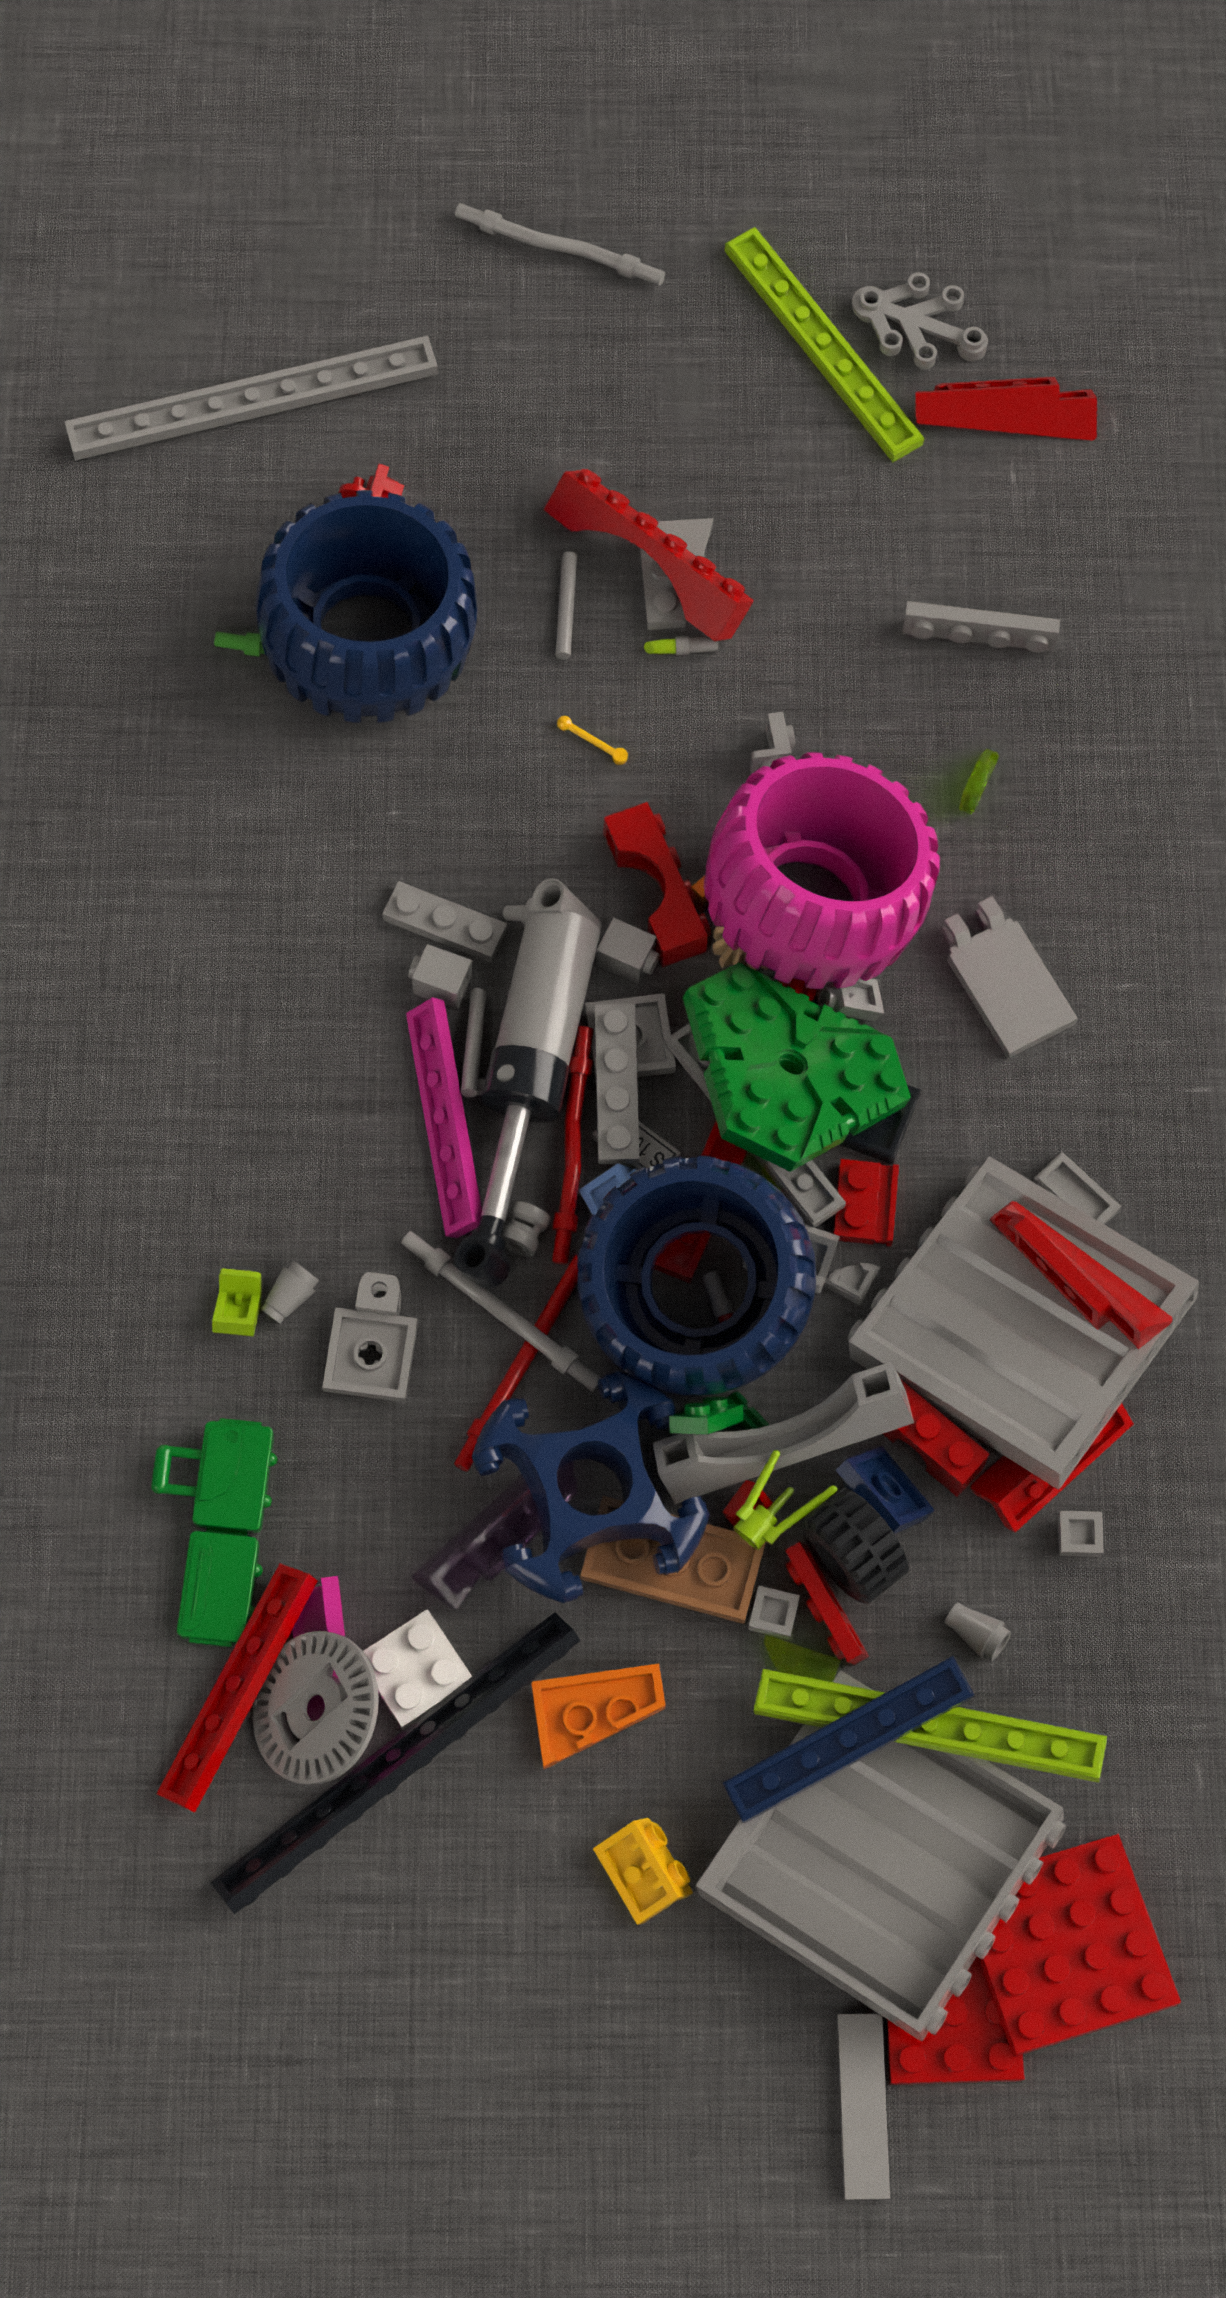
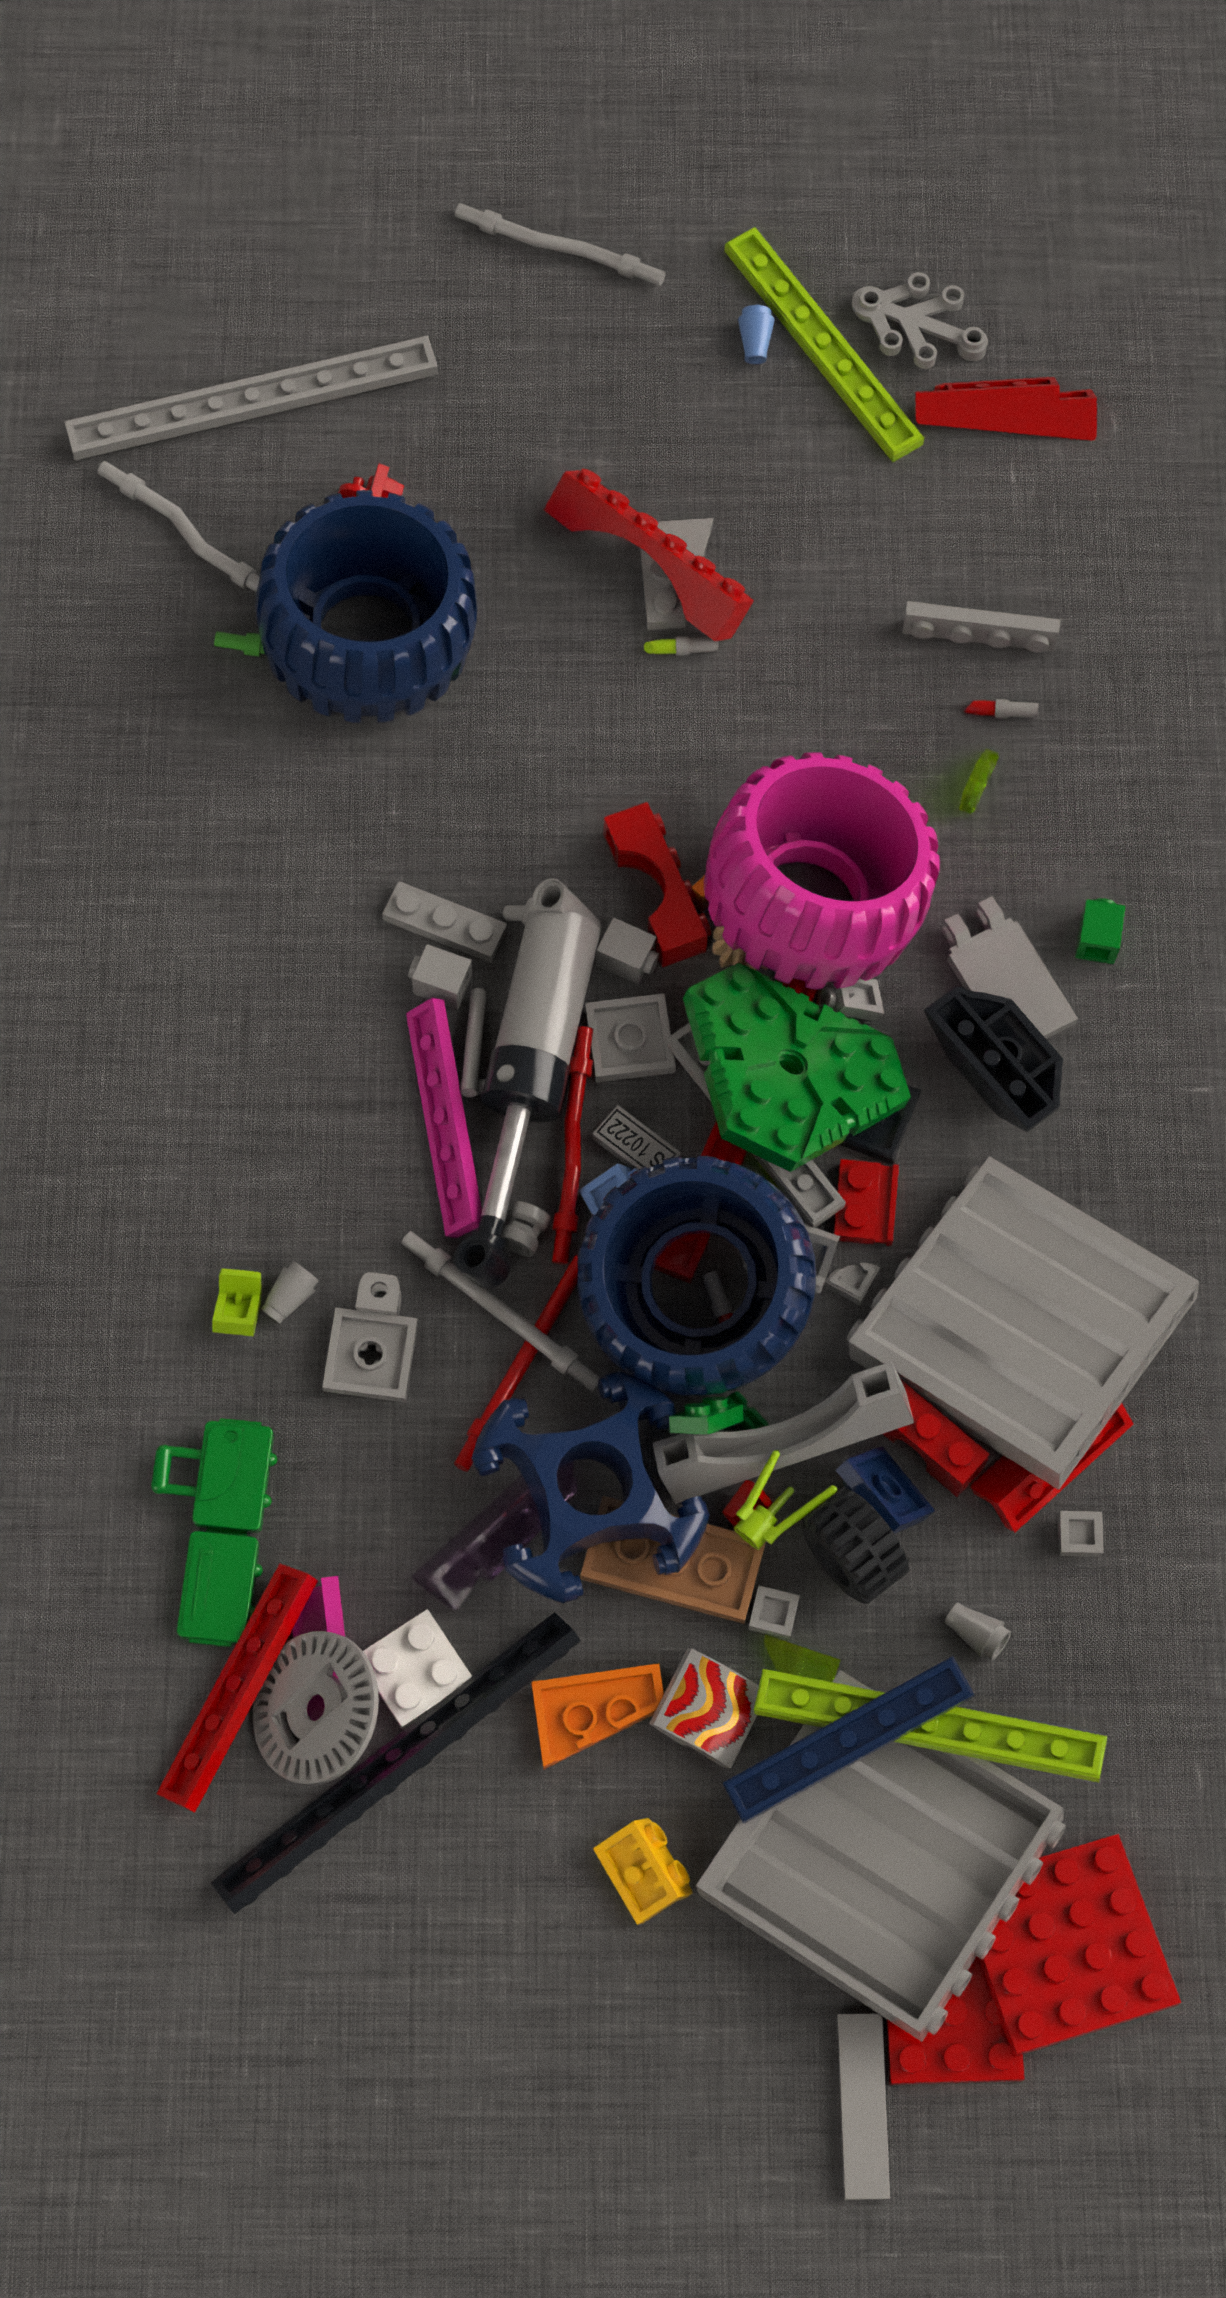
light grey bar [555,552,577,660] -> none
yellow hinge [557,715,628,765] -> none
light grey plate [594,1004,640,1164] -> none
light grey bracket [750,712,795,774] -> none
red plate [785,1541,870,1665] -> none
red wedge [990,1201,1173,1349] -> none
light grey tile [1033,1152,1121,1225] -> none
none -> light grey bar [98,461,259,592]
none -> slope [649,1648,759,1768]
none -> medium blue cone [738,305,775,364]
none -> black wedge [924,986,1063,1132]
none -> light grey piece [963,699,1039,719]
none -> green brick [1075,898,1126,964]

